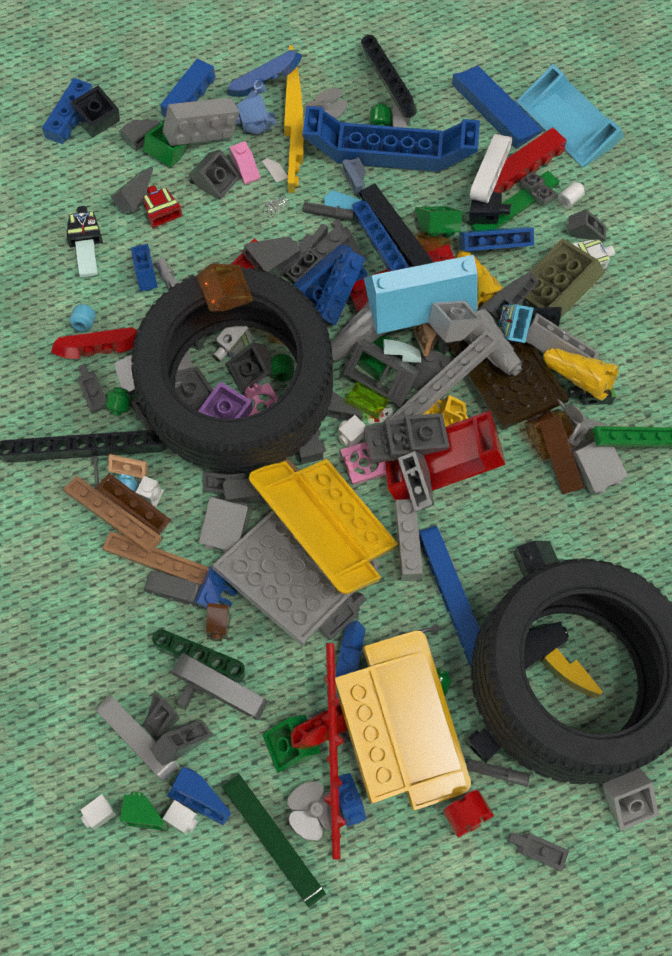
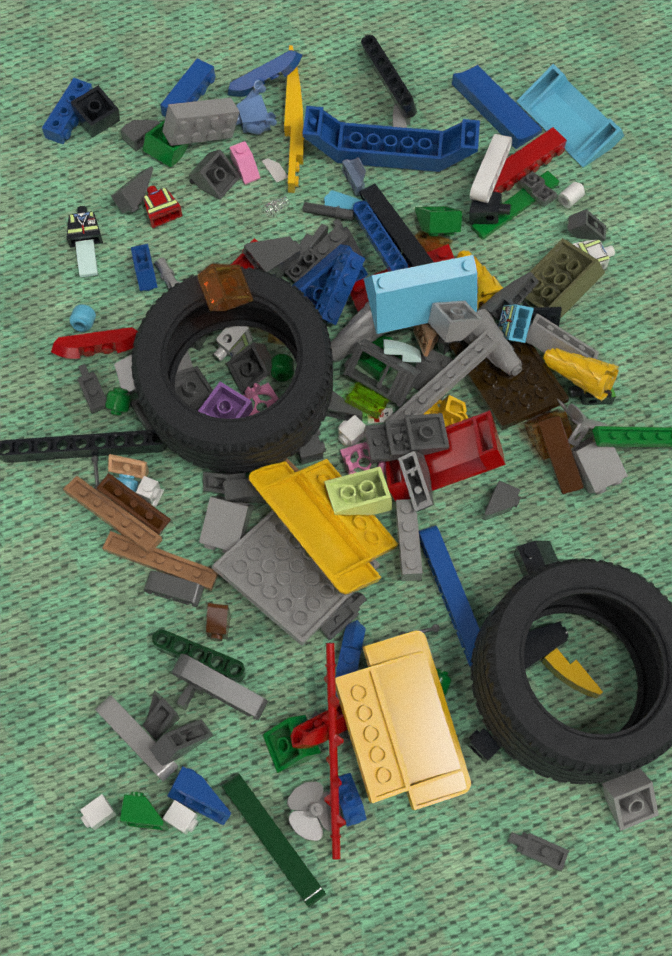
blue hinge [194,566,237,609] -> none
light grey piece [305,88,348,119] -> none
green head [370,104,392,126] -> none
red brick [443,789,495,838] -> none
blue brick [459,226,534,251] -> none
dark grey axle [467,759,530,787] -> none
none -> yellowish green slope [324,467,392,515]
none -> dark grey slope [482,480,521,520]

